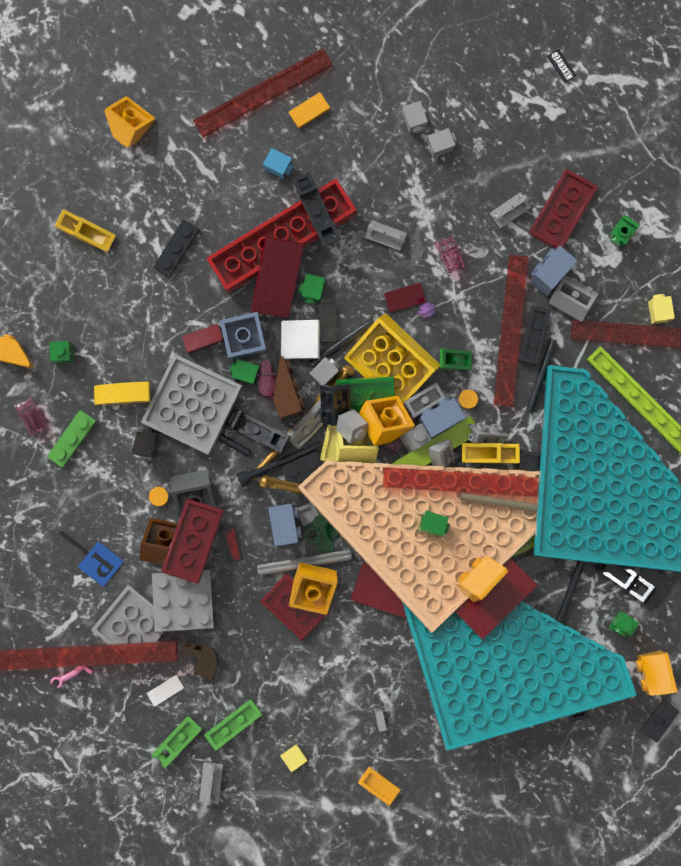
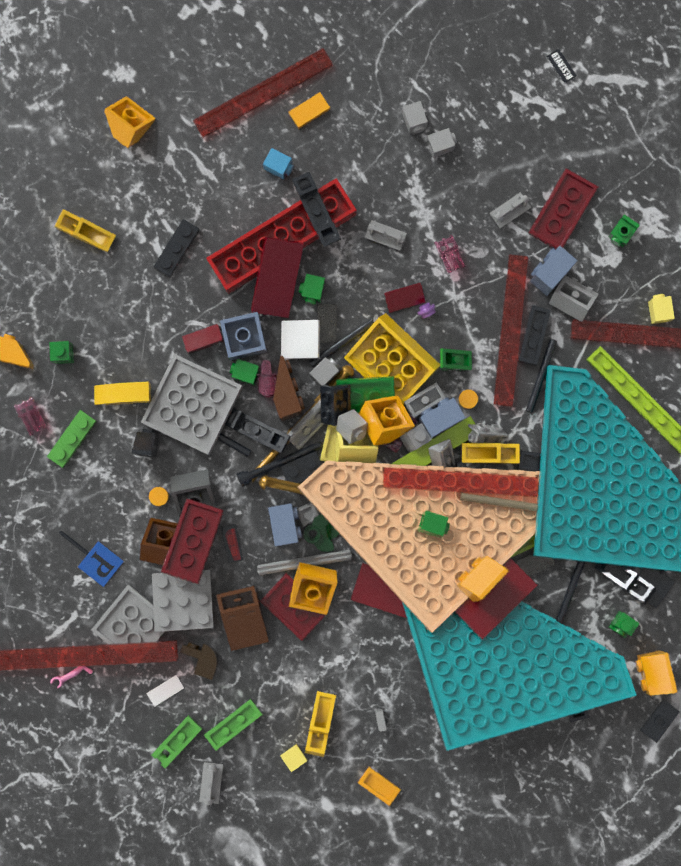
none -> reddish brown slope [216,585,269,651]
none -> yellow slope [305,691,336,757]

